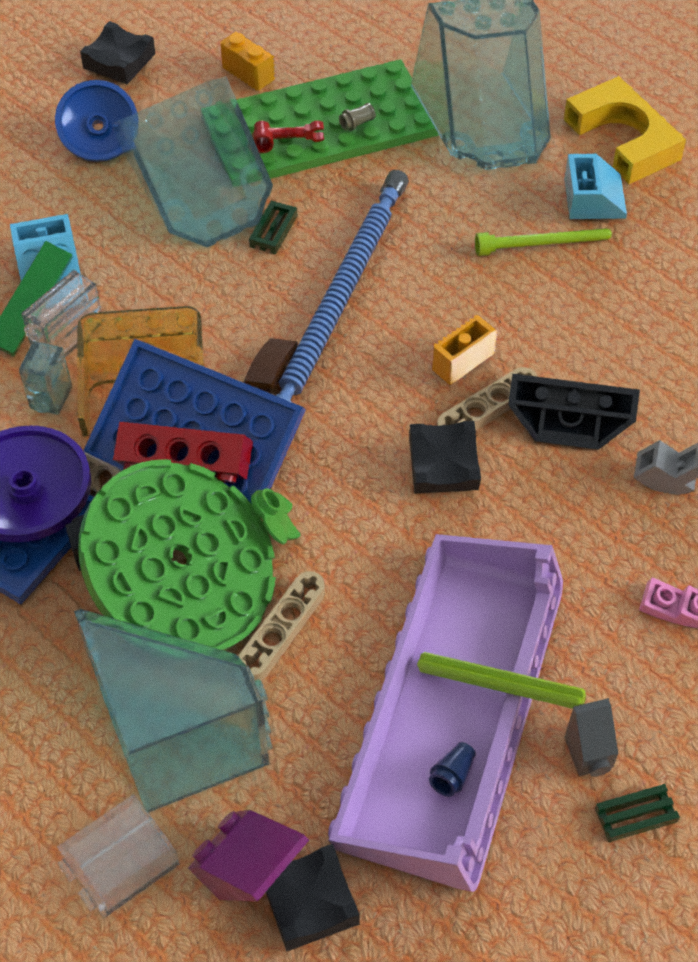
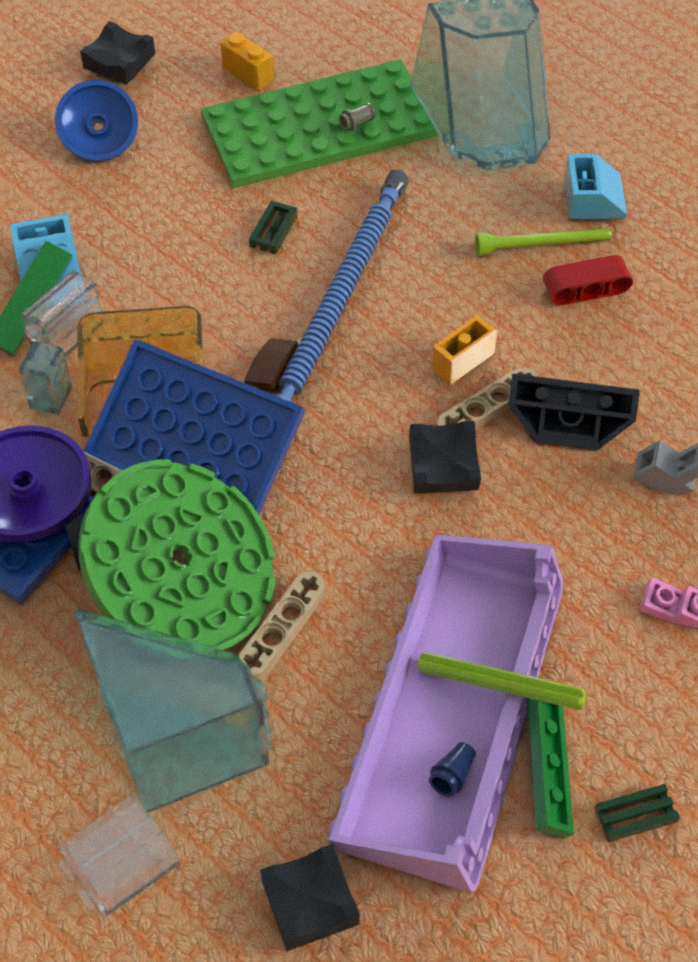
clear light blue windscreen [111,76,273,248] -> none
red brick [113,421,253,484] -> none
magenta slope [188,810,309,901] -> none
red brick [251,121,324,153] -> none
bright green plate [251,488,301,545] -> none
yellow arch [564,76,686,184] -> none
dark grey slope [564,698,618,777] -> none
none -> green plate [527,698,574,839]
none -> red beam [543,255,633,306]

